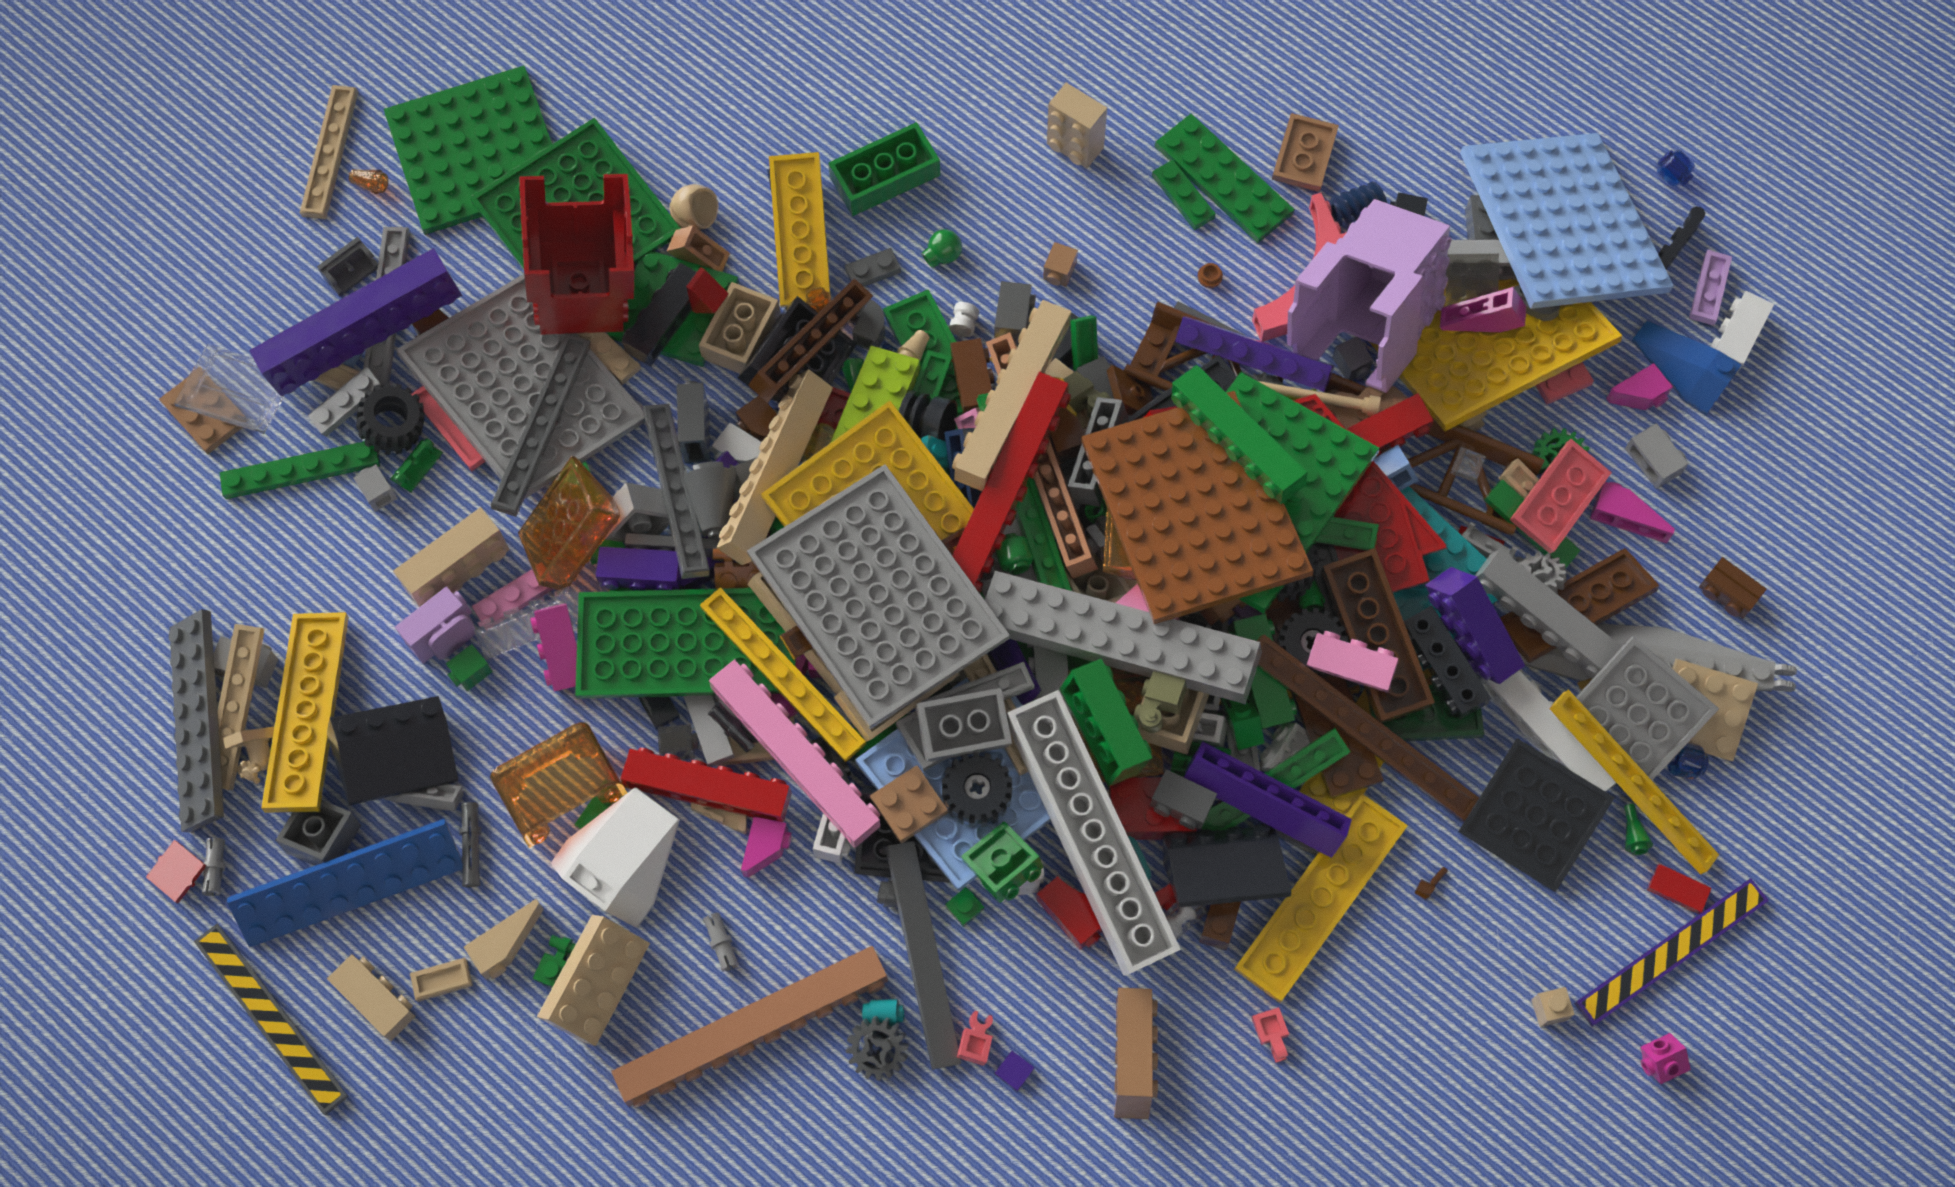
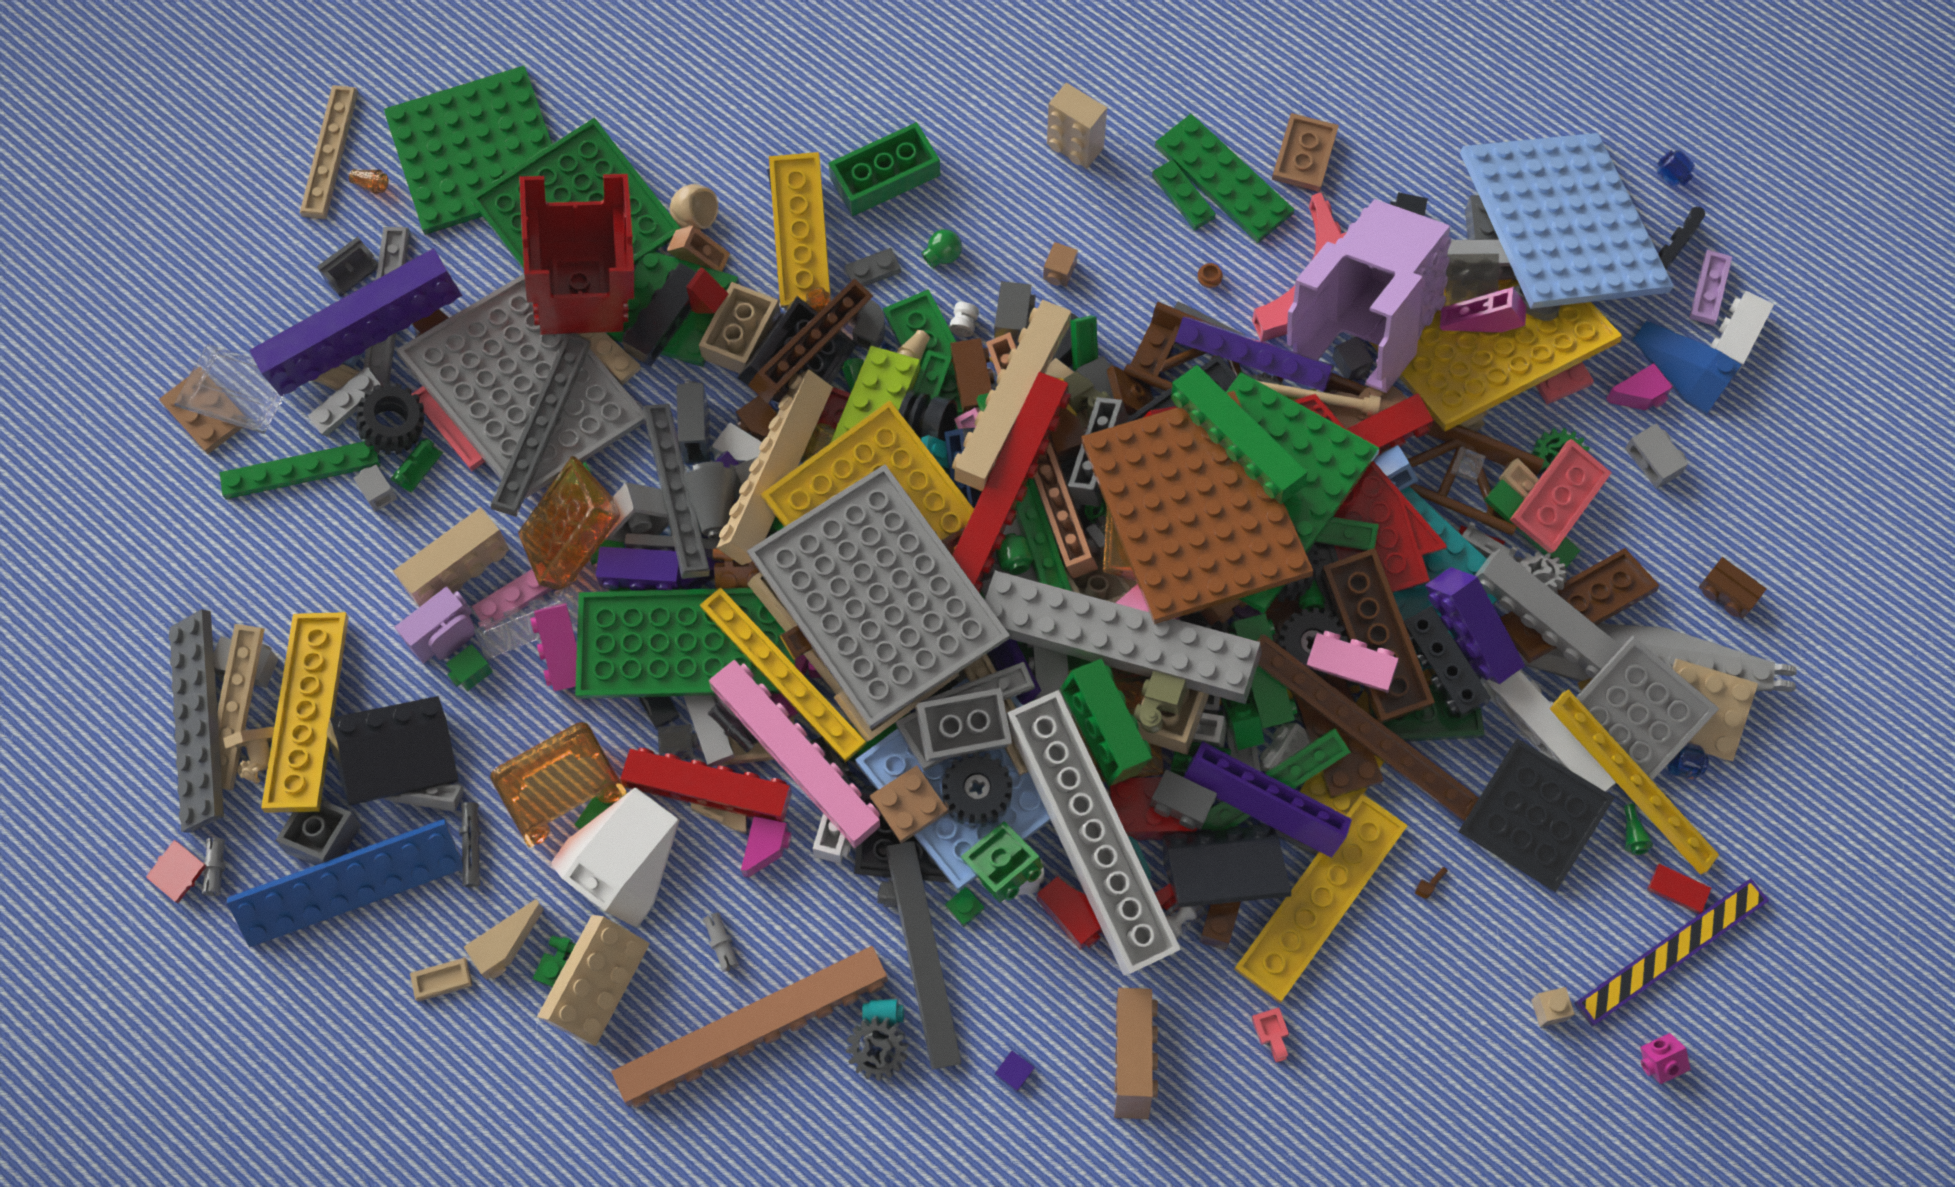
tile [194,924,349,1116] -> none
tan brick [327,954,416,1041] -> none
coral plate [957,1011,993,1066] -> none
dark blue piece [1330,181,1387,227] -> none
dark pink slope [1590,482,1675,544] -> none

